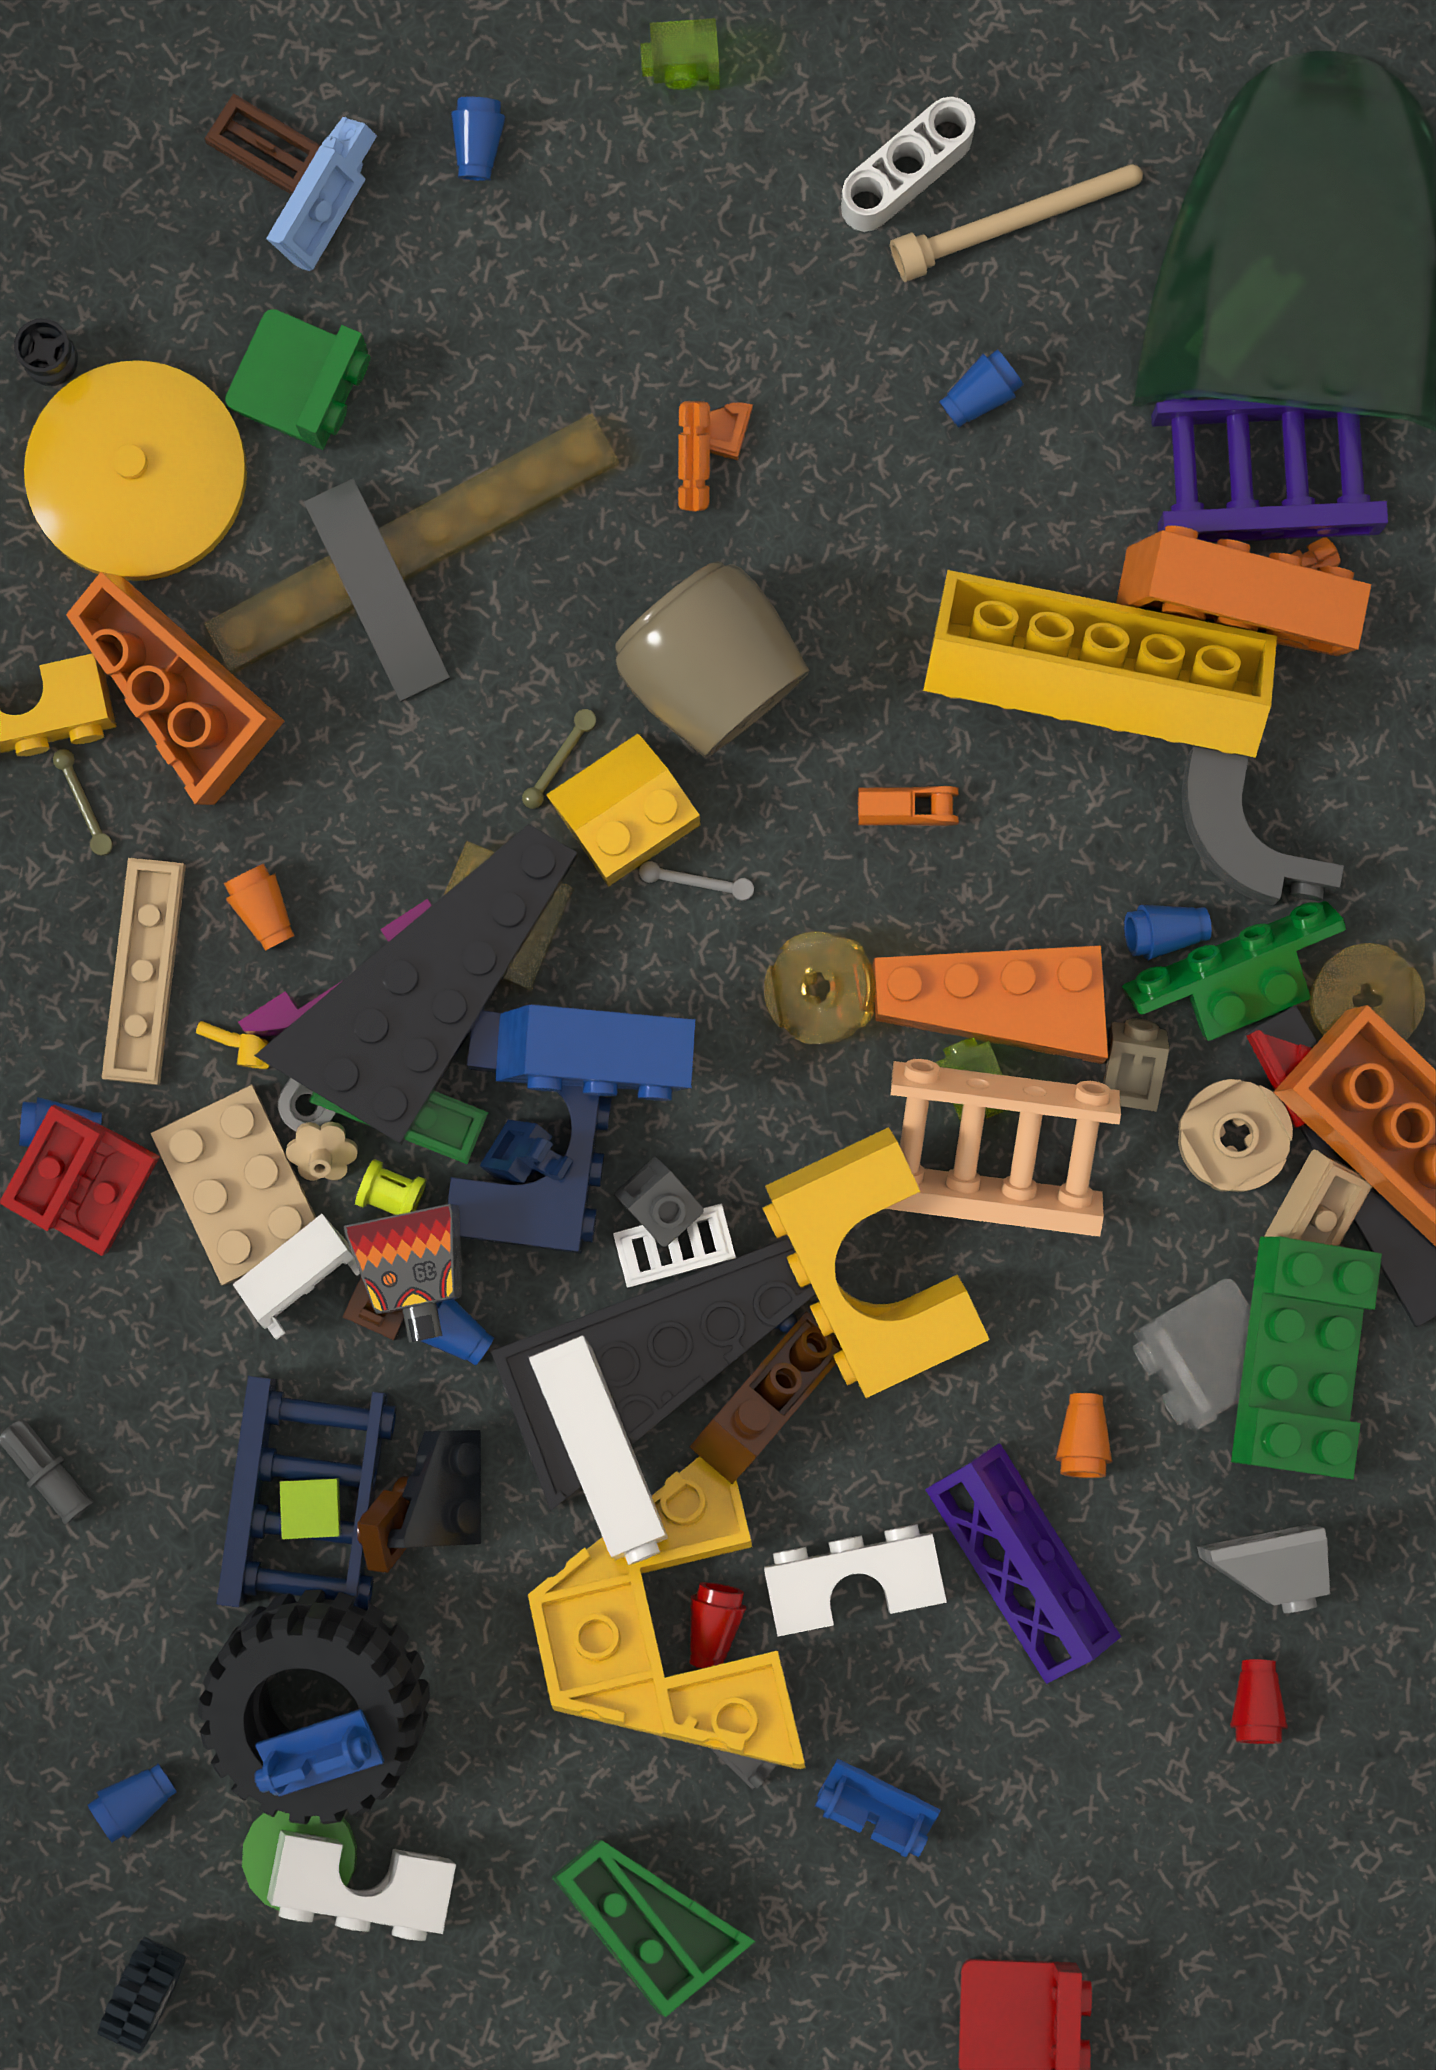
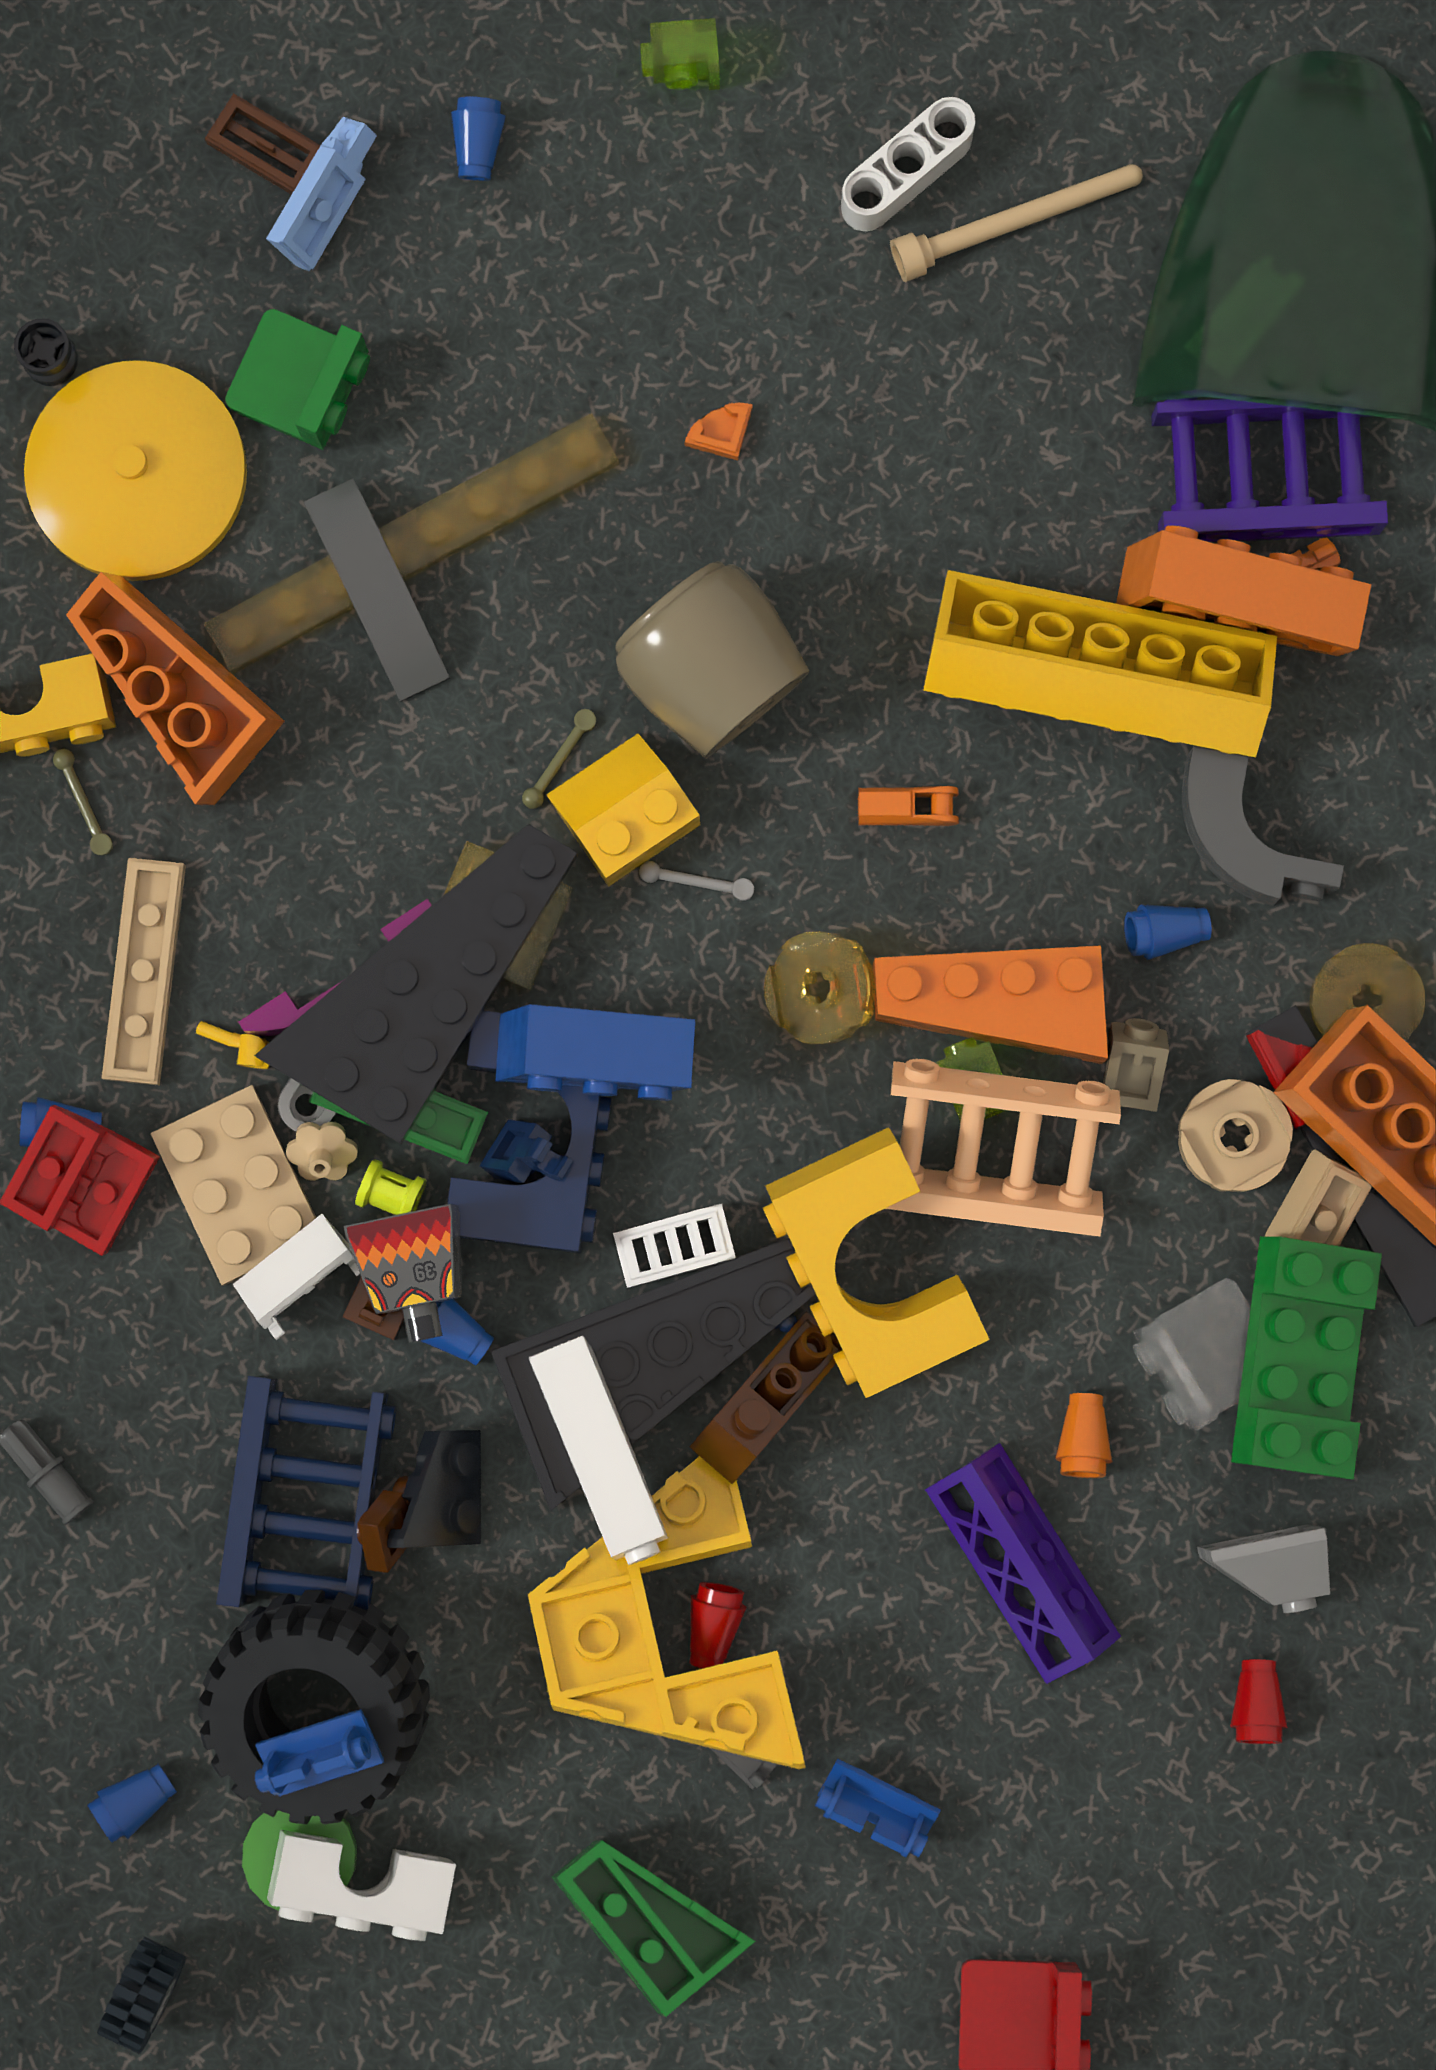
orange cone [224,863,295,951] -> none
lime tile [280,1478,341,1539] -> none
dark grey bracket [613,1156,704,1247] -> none
orange axle [678,401,710,511] -> none
white arch [764,1524,946,1636] -> none
blue cone [939,349,1024,428] -> none
green bracket [1122,901,1346,1041] -> none

